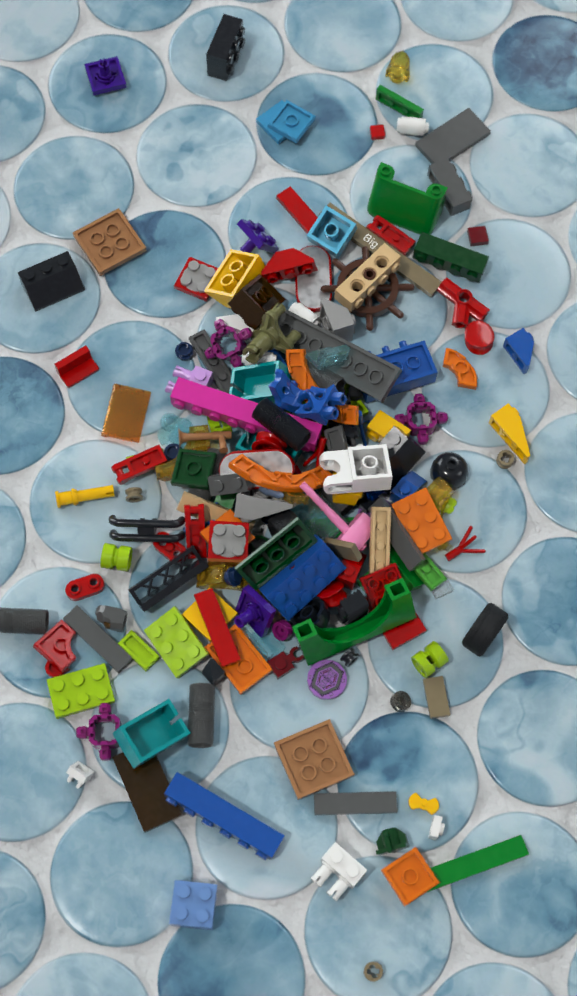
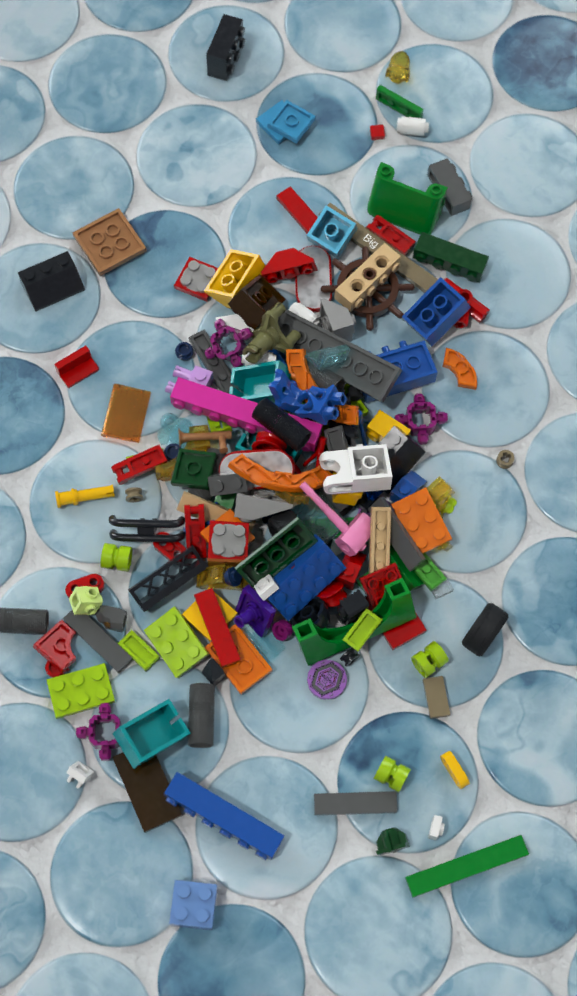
dark purple plate [84,56,127,96] -> none
dark purple plate [237,219,279,253] -> none
tile [249,535,268,553] -> none
sand blue piece [259,487,284,499] -> none
dark red plate [267,646,304,679] -> none
medium nougat plate [274,719,354,800] -> none
white brick [310,842,367,902] -> none
dark tan tile [323,537,362,562] -> none
dark tan bush [364,962,383,982] -> none
orange tile [381,847,440,907] -> none
clear smoke tile [390,691,411,712] -> none
yellow piece [408,793,439,815] -> none
dark grey tile [415,108,491,164] -> none
black cylinder [430,452,468,491] -> none
red plant [445,526,486,561] -> none
red piece [464,320,494,355] -> none
dark red tile [467,226,489,246] -> none
yellow slope [489,403,530,465] -> none
blue slope [503,328,534,374] -> none
none -> yellowish green brick [69,586,103,615]
none -> white plate [254,574,279,601]
none -> lime tile [342,608,382,652]
none -> lime wheel [373,756,411,793]
none -> blue brick [402,277,471,347]
none -> yellow beam [440,751,470,789]

